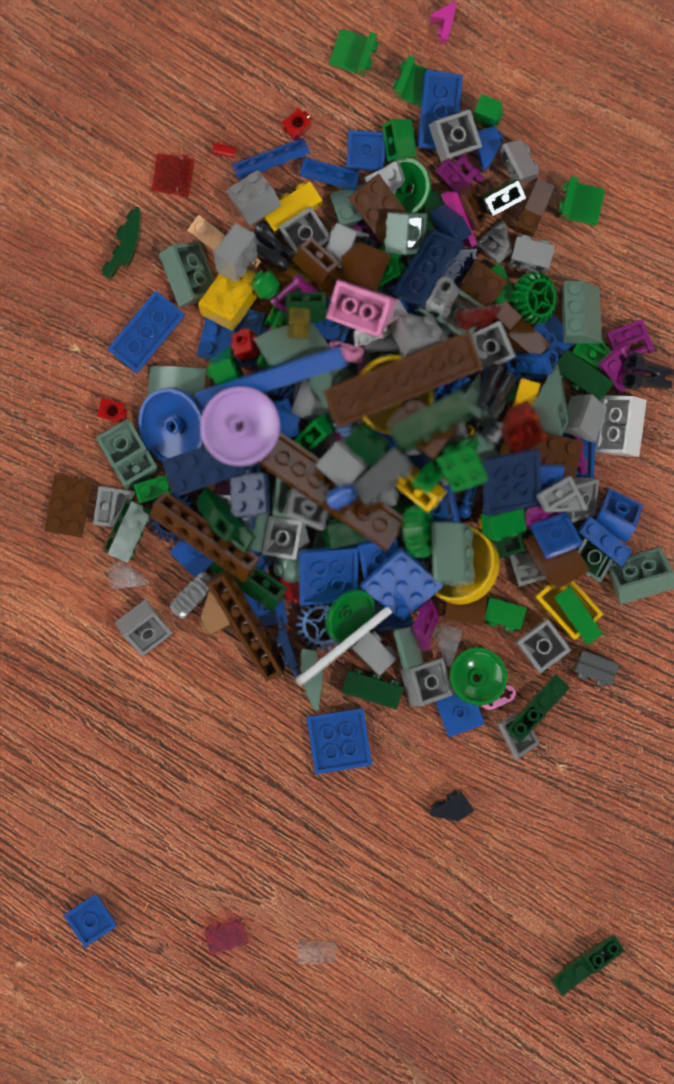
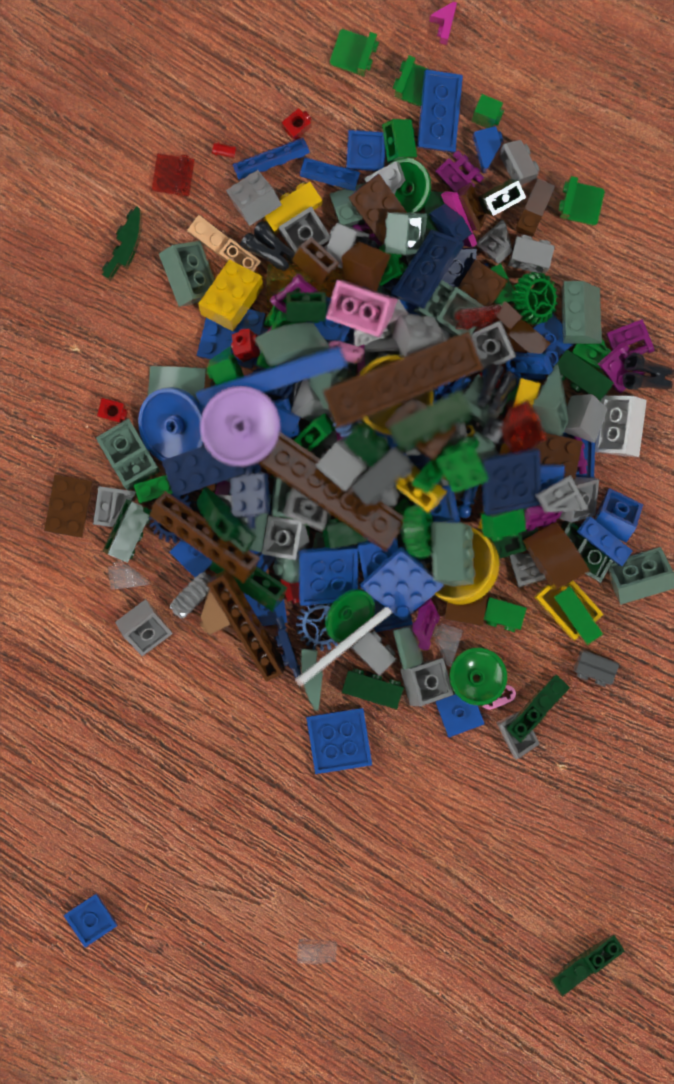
blue plate [107,291,186,374] -> none
clear pink brick [204,917,249,955] -> none
light grey brick [214,223,258,282] -> none
green head [251,270,280,300] -> none
clear yellow brick [288,308,310,339] -> none
blue brick [326,483,357,510] -> none
light grey piece [426,277,459,317] -> none
black slope [428,789,474,821] -> none
light grey brick [429,110,482,162] -> none
light grey brick [515,619,571,674] -> none
blue plate [530,511,583,559] -> none

